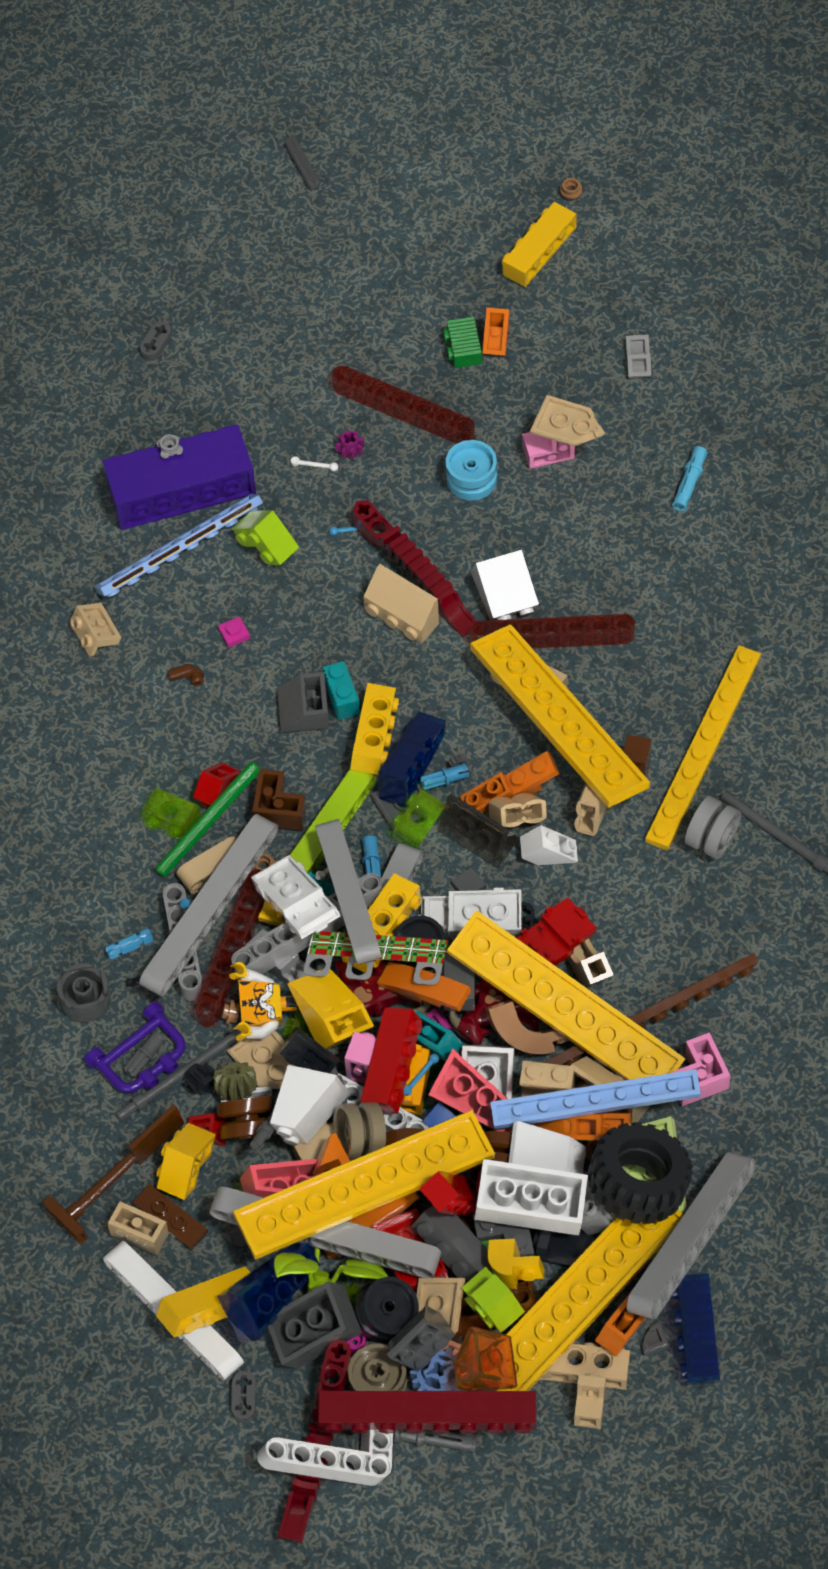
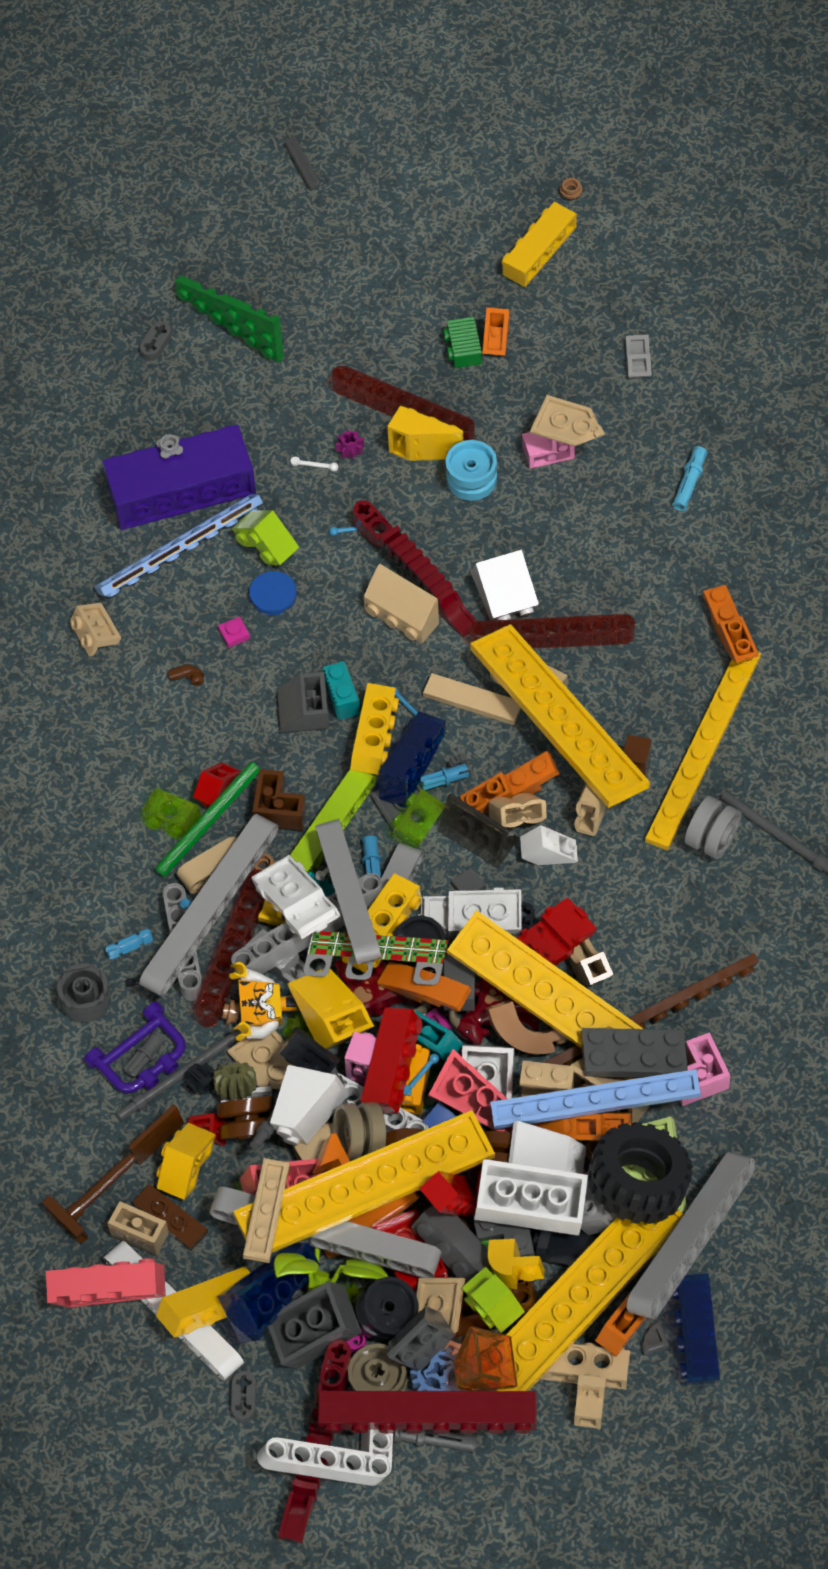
none -> coral wedge [46,1259,166,1308]
none -> green wing [175,275,284,363]
none -> tan tile [243,1158,290,1263]
none -> blue tile [250,571,297,615]
none -> yellow slope [387,406,463,461]
none -> dark azure hinge [394,687,425,723]
none -> tan tile [423,673,521,725]
none -> dark grey plate [581,1028,688,1078]
none -> orange slope [703,585,759,663]

